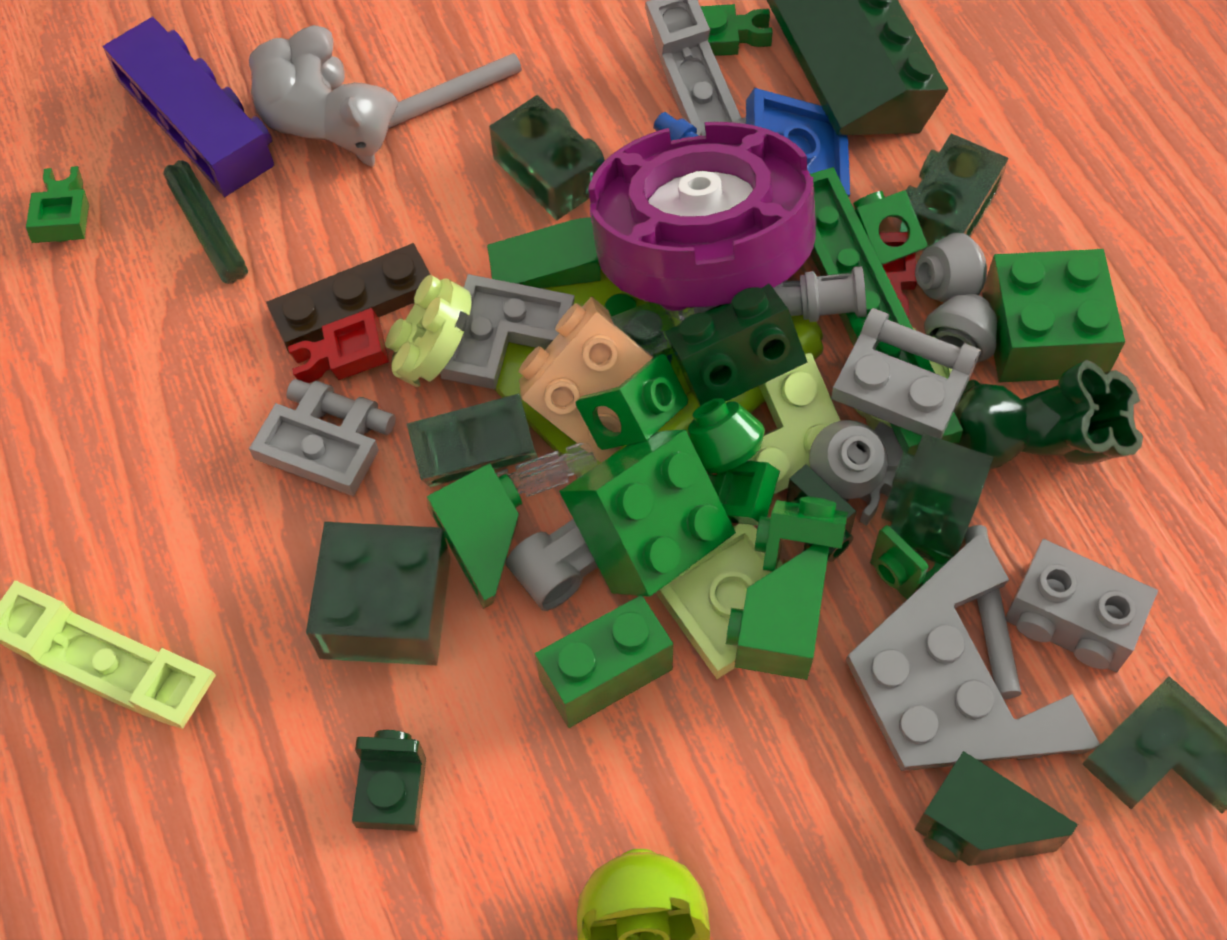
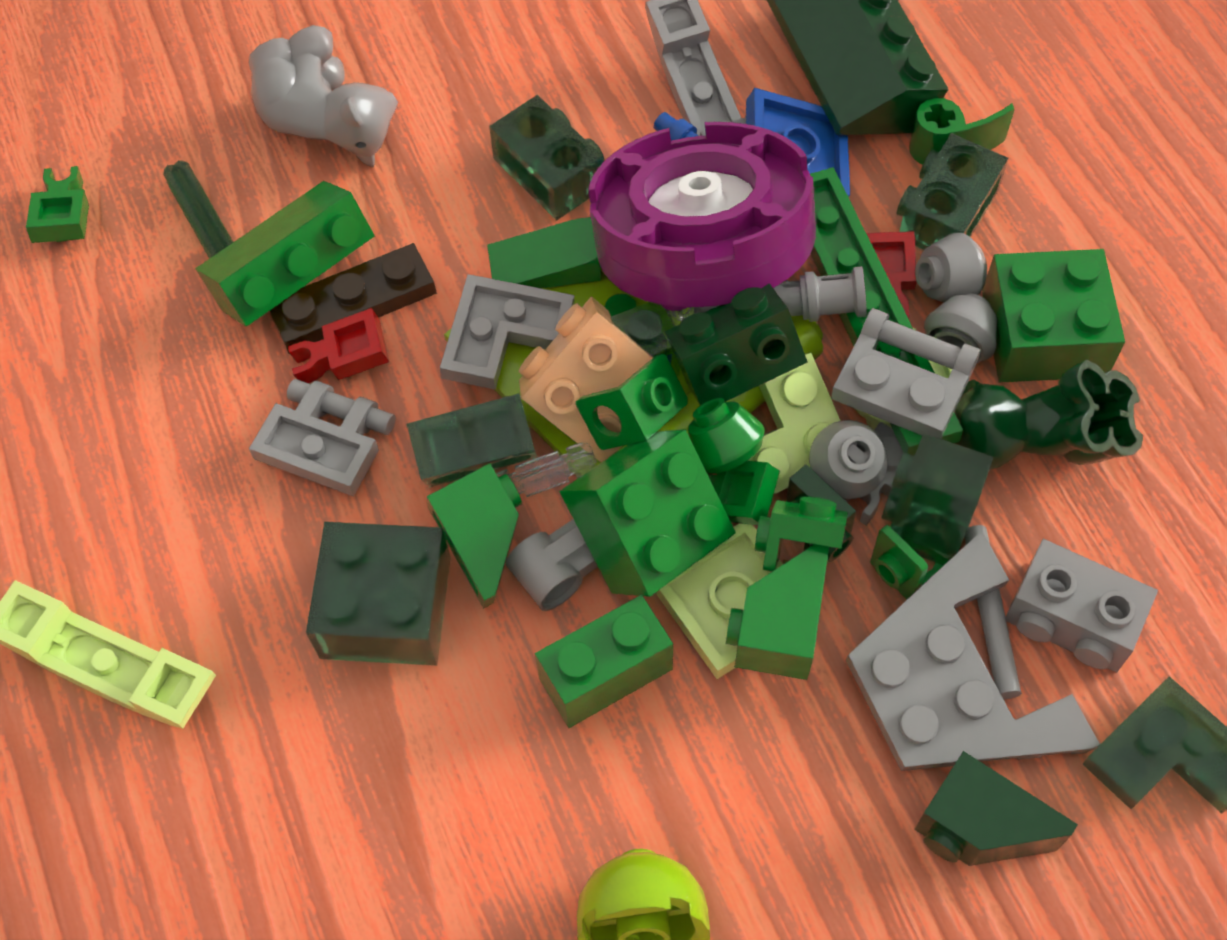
dark purple brick [102,16,275,198] -> none
dark green bracket [352,730,426,831] -> none
yellowish green plate [385,275,472,387] -> none
light grey bar [388,53,522,129] -> none
green plate [700,4,773,56] -> none
green bracket [853,190,927,265] -> none
none -> green brick [195,181,375,327]
none -> green panel [909,98,1015,167]

